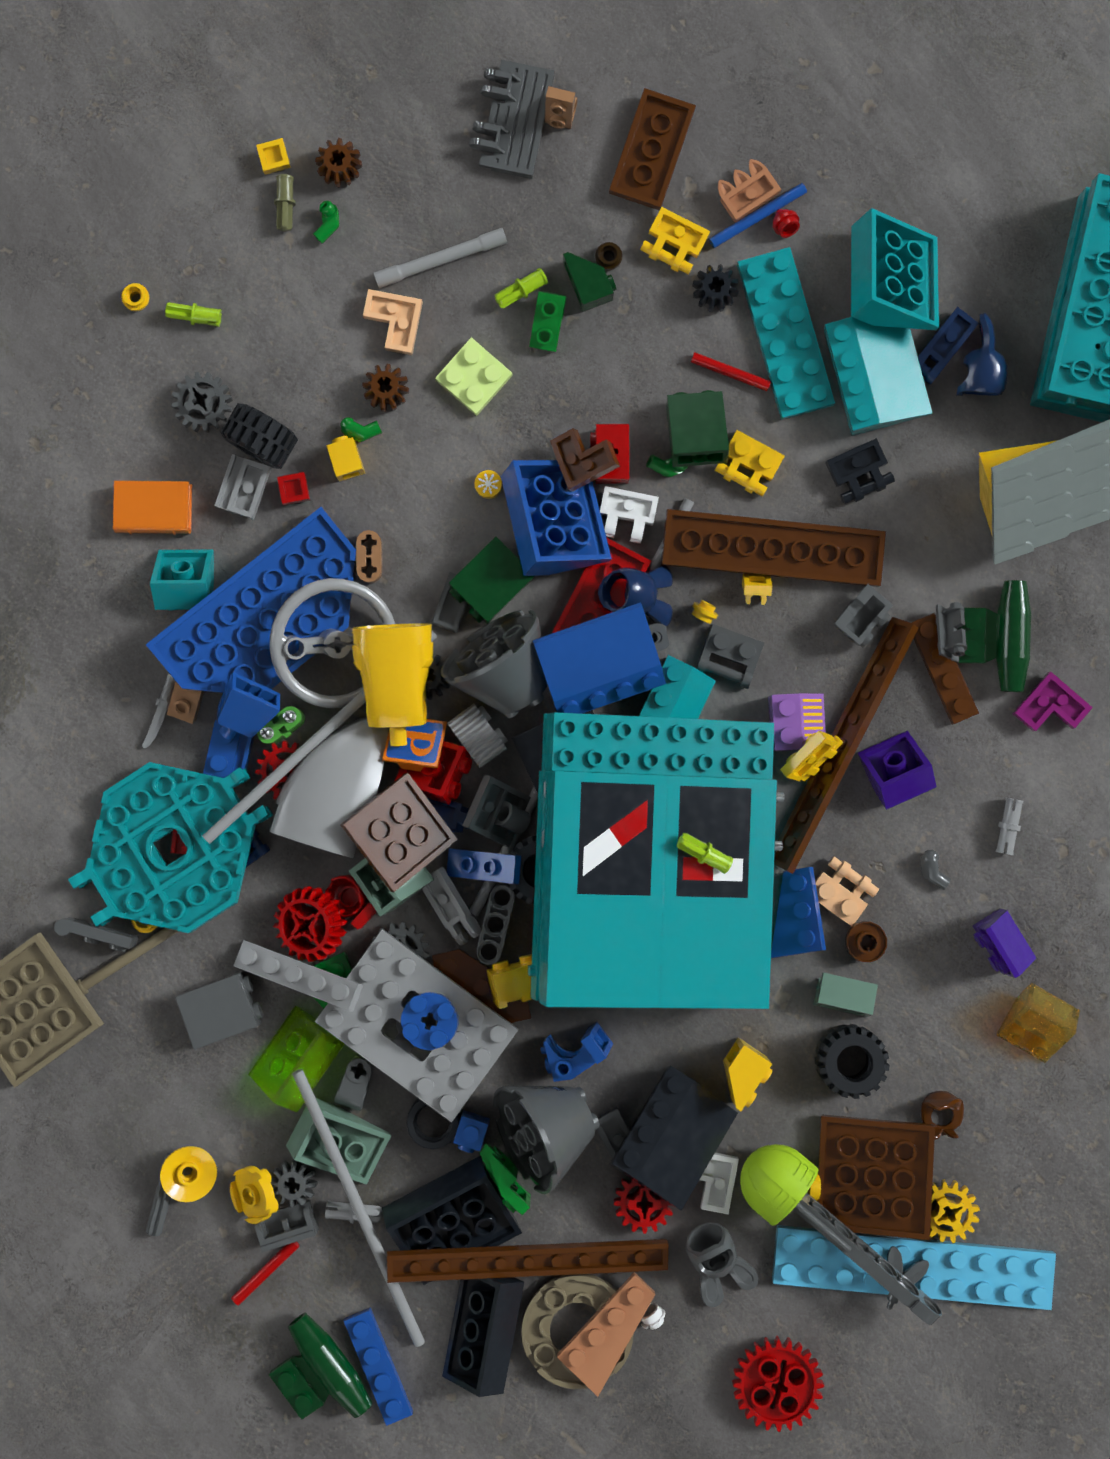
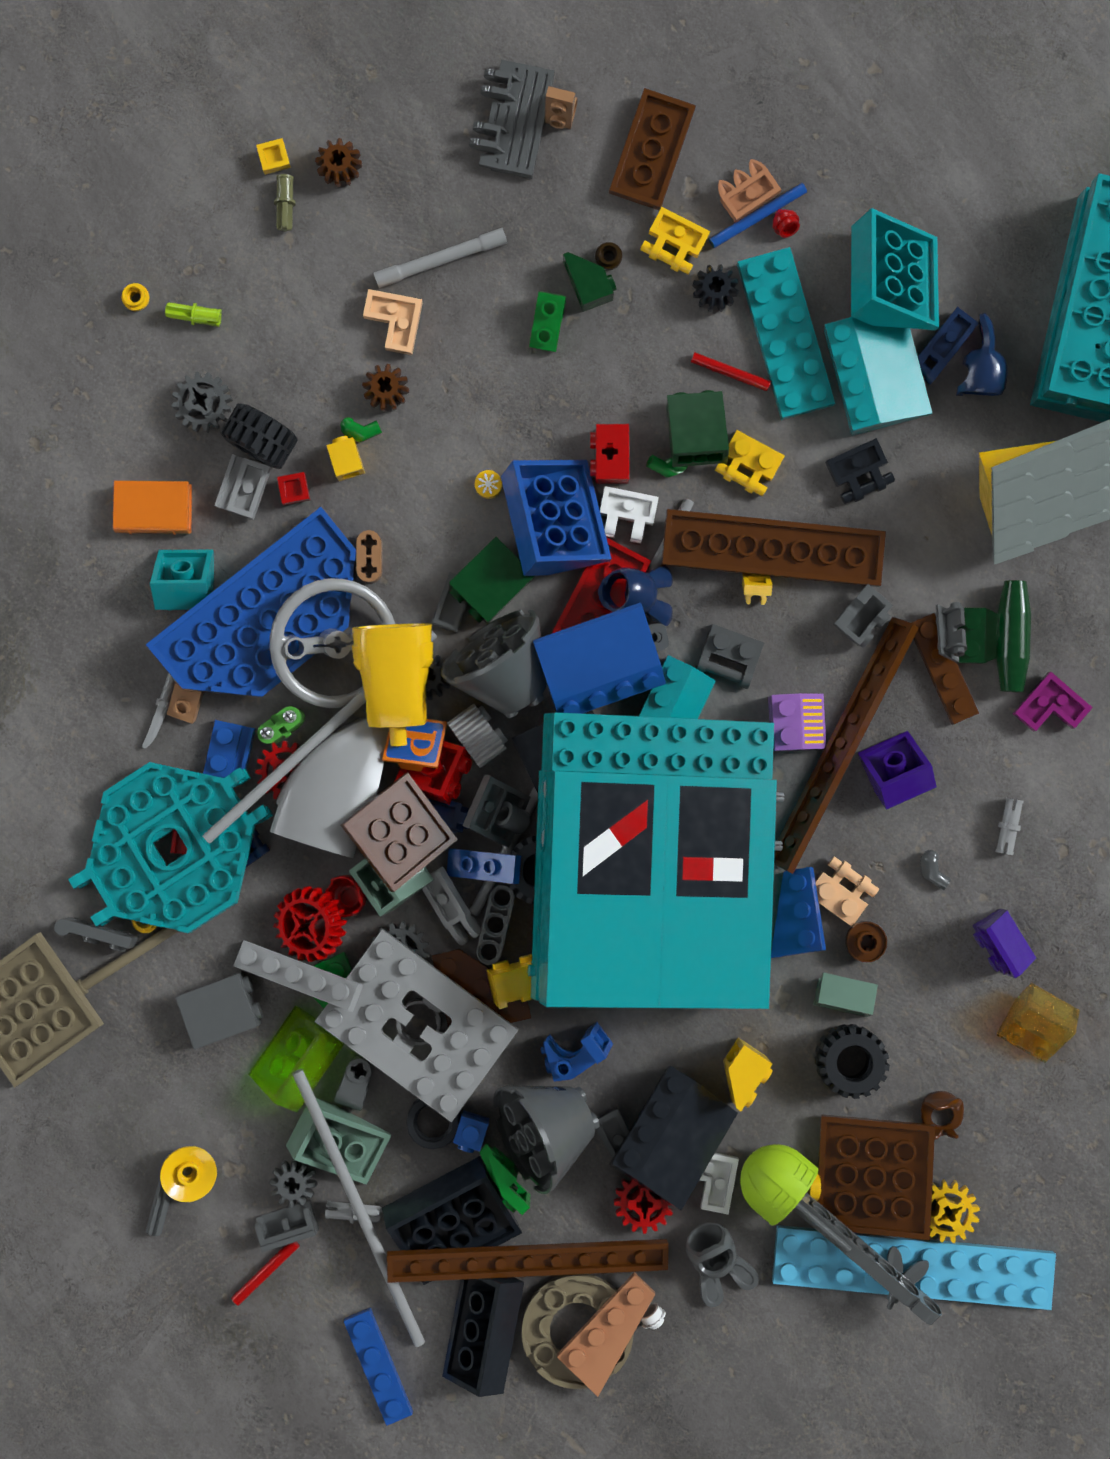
blue torso [217,672,280,740] -> none
yellow plate [230,1166,279,1224] -> none
dark green plate [269,1312,372,1420] -> none
green arm [313,201,340,244] -> none
red tile [351,902,377,930] -> none
blue plate [401,992,459,1050] -> none
yellowish green plate [435,337,513,416] -> none
lime axle [495,268,548,308] -> none
reddish brown plate [550,428,620,491] -> none
lime axle [677,833,733,874] -> none
yellow plate [691,600,718,624] -> none
red gear [732,1336,824,1432] -> none
yellow plate [780,731,843,782] -> none

